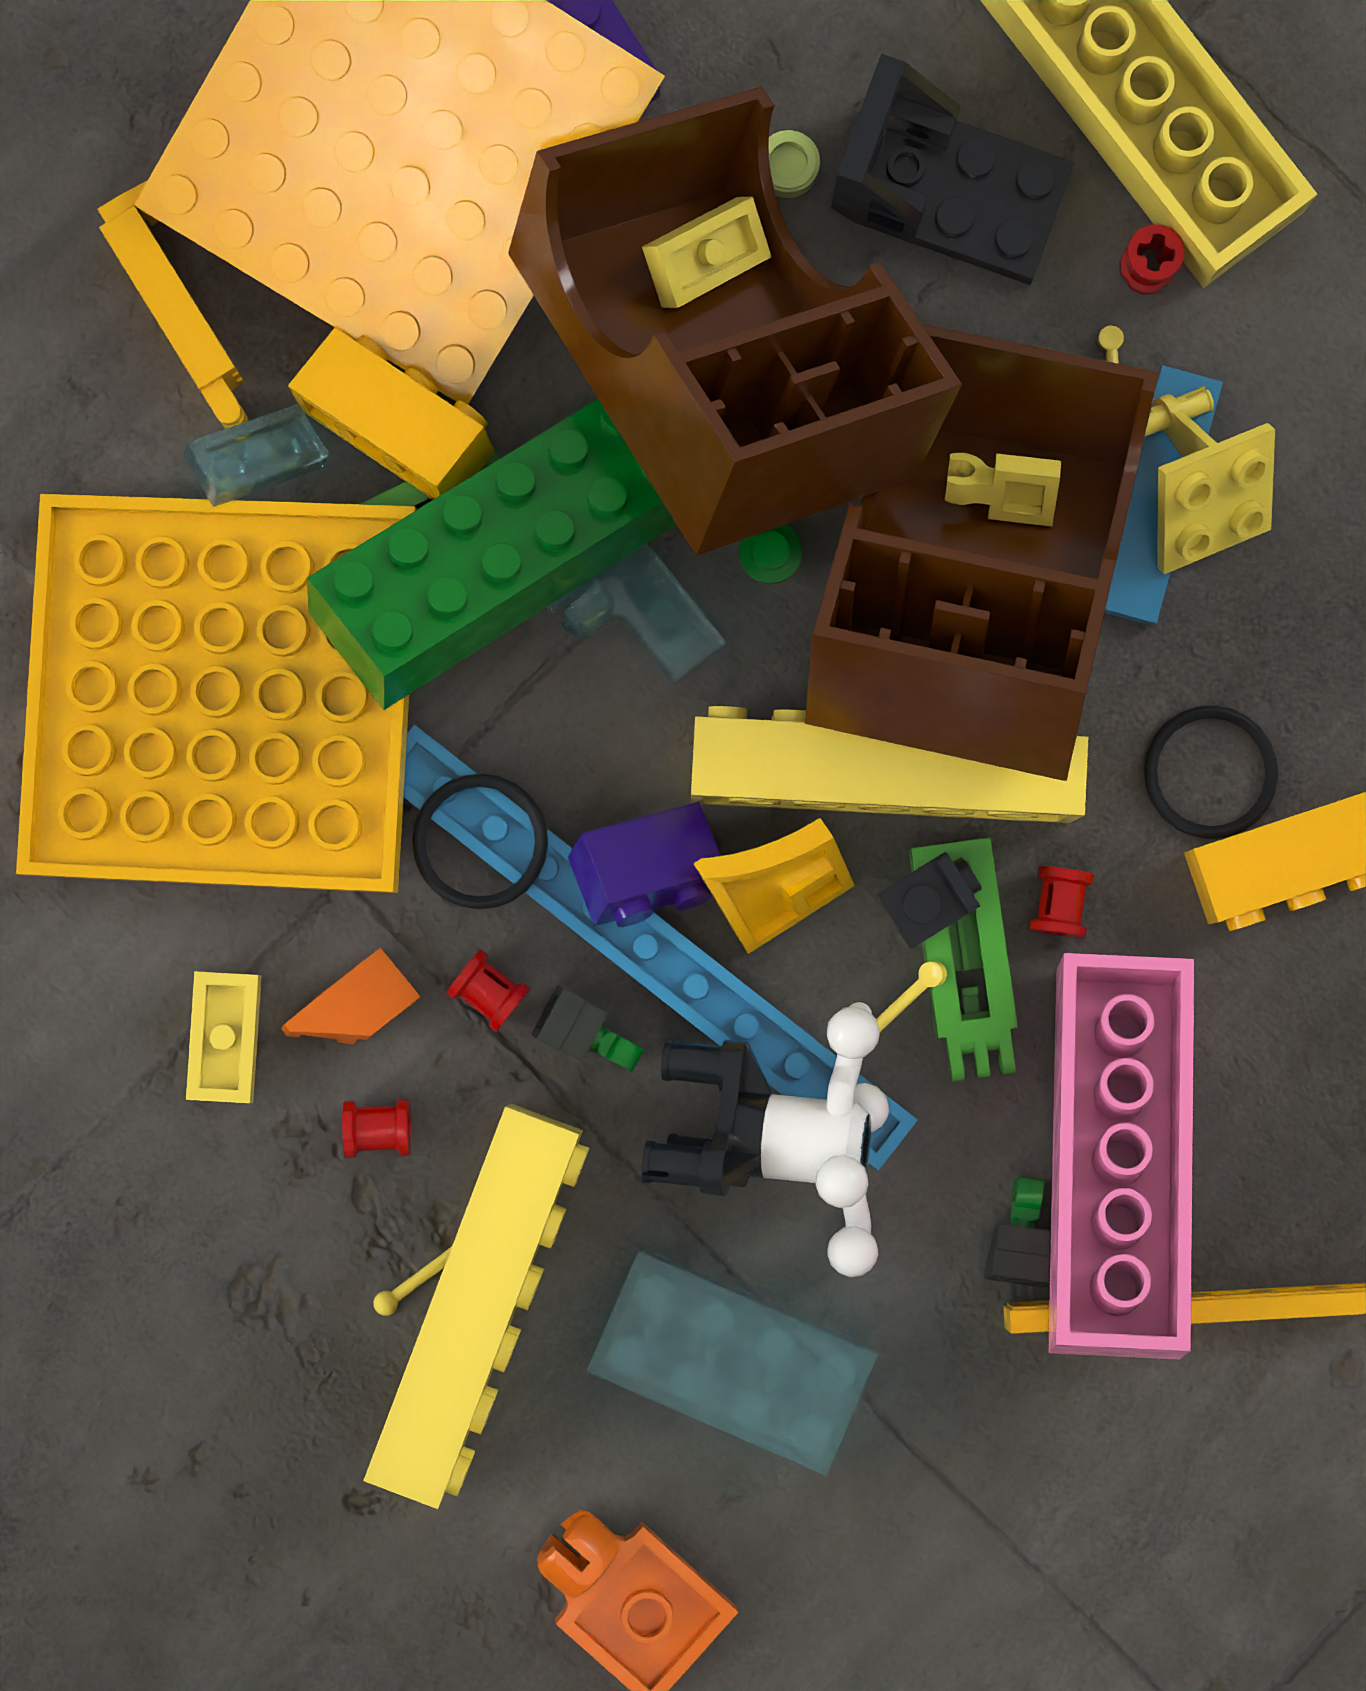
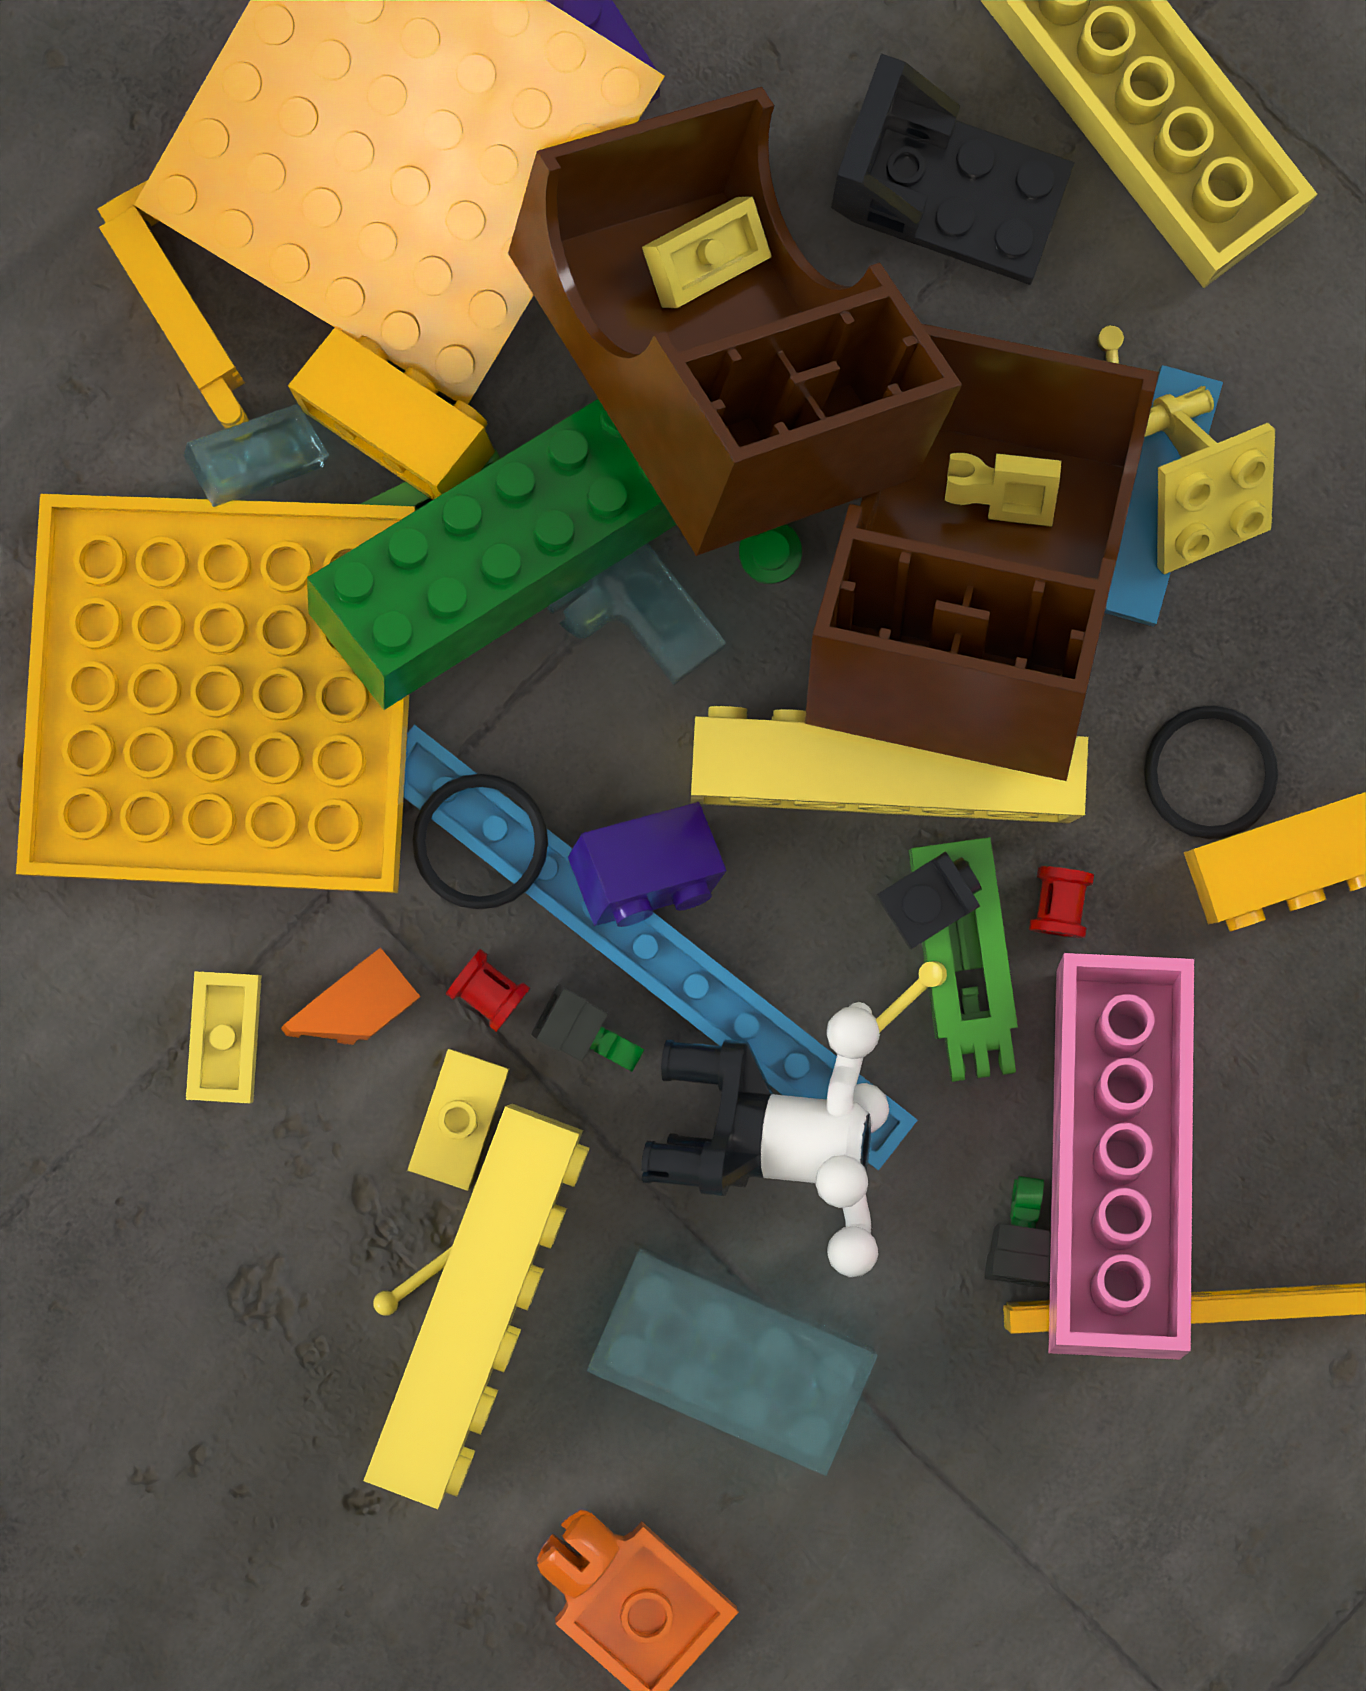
red bush [342,1099,412,1158] -> none
yellow plate [694,818,855,954] -> none
yellowish green tile [769,130,820,198] -> none
red bush [1119,224,1184,295] -> none
none -> light yellow plate [407,1049,510,1191]

